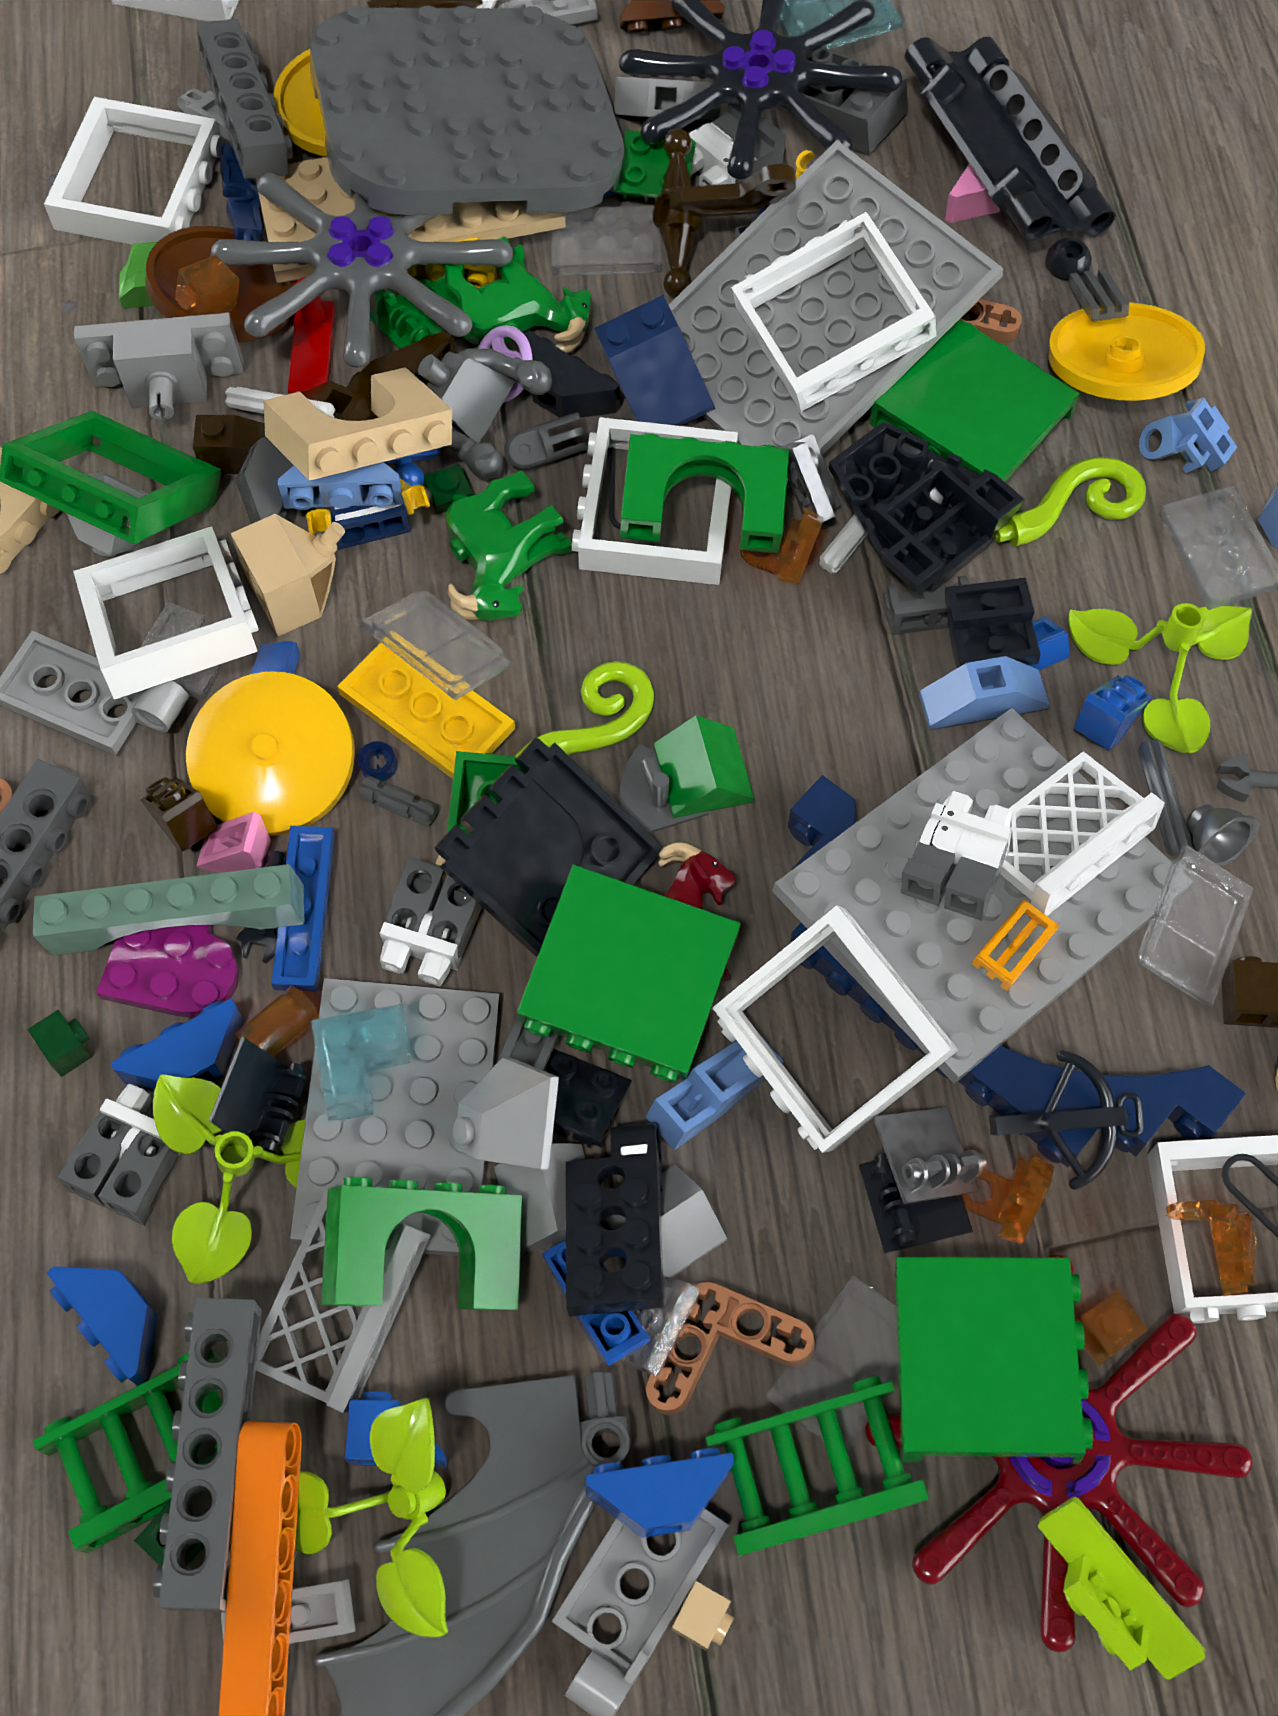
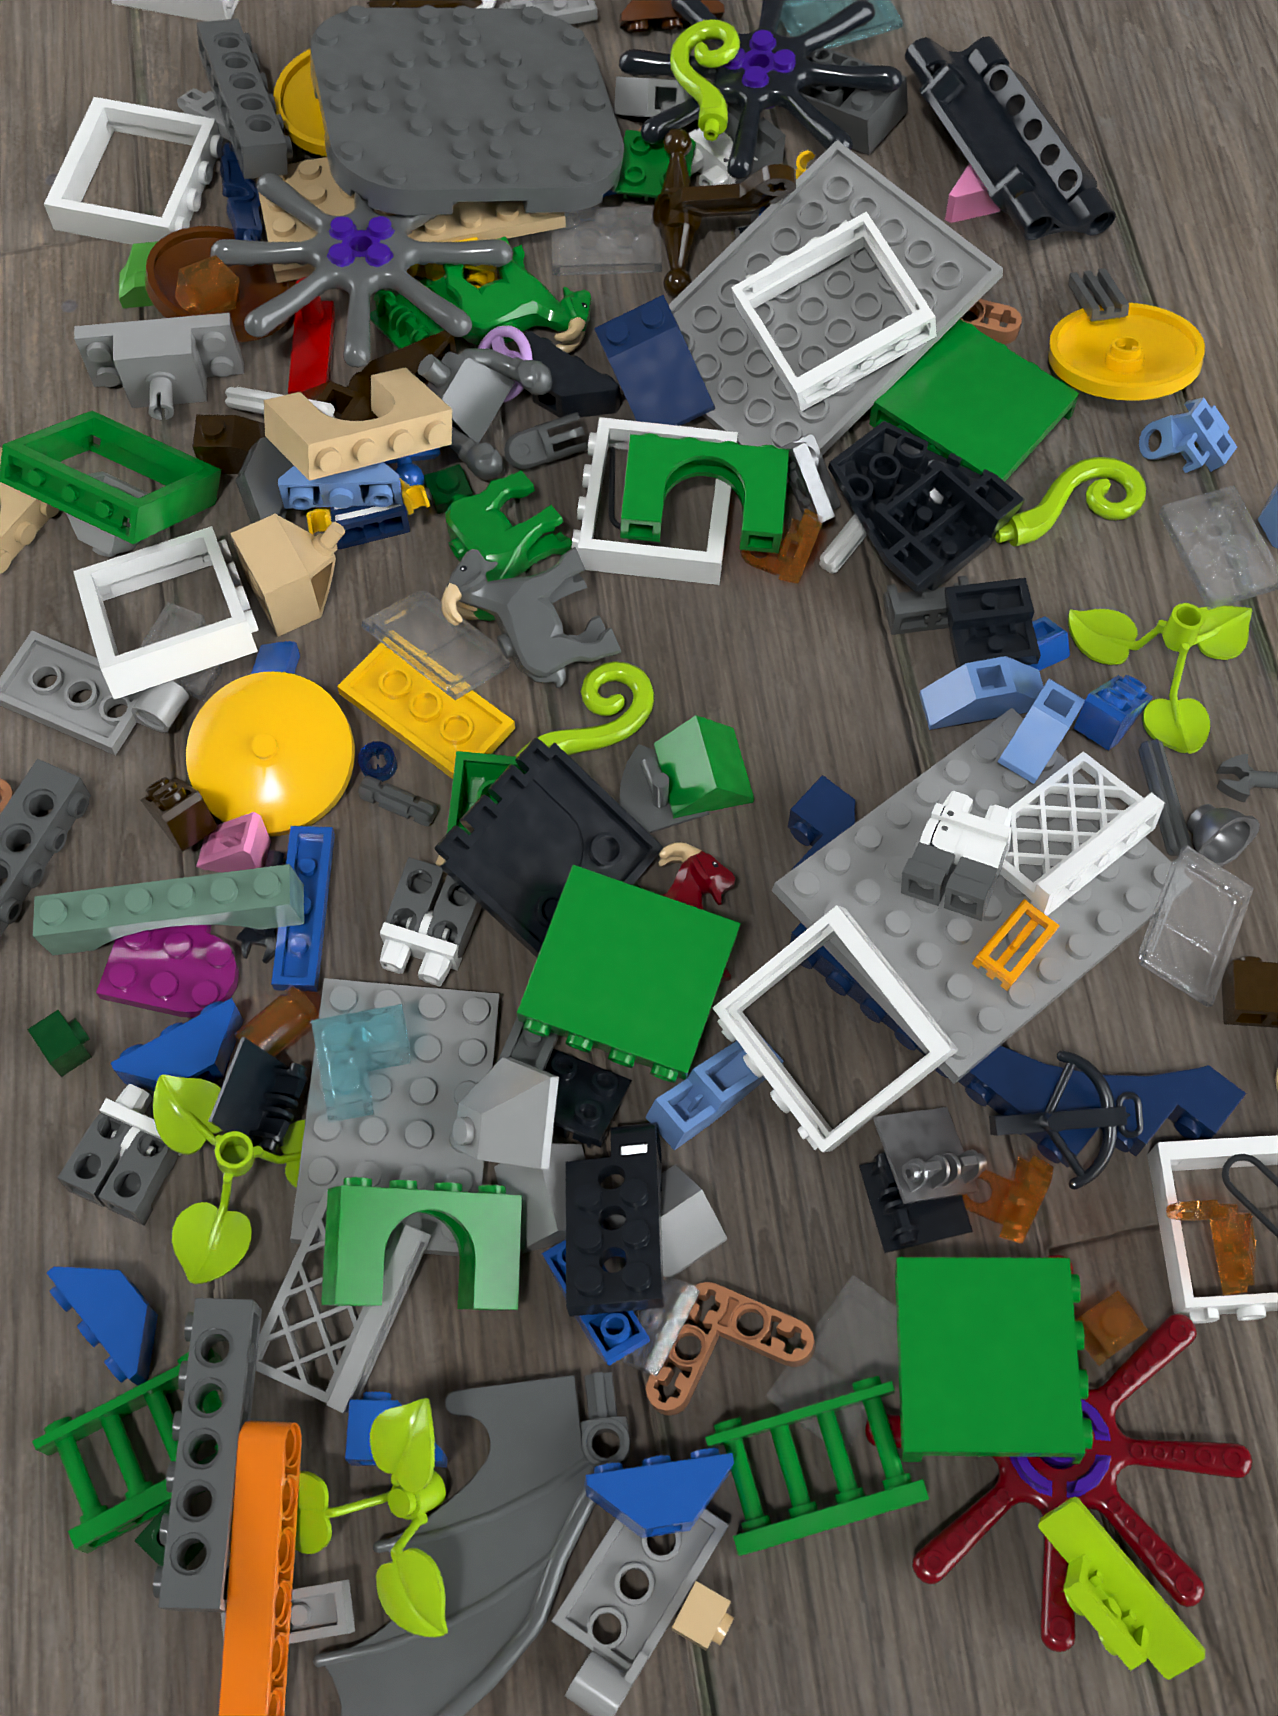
black plate [1045,237,1092,280] -> none
none -> dark grey animal [441,547,621,688]
none -> lime plant [670,20,740,141]
none -> medium blue slope [998,678,1085,784]

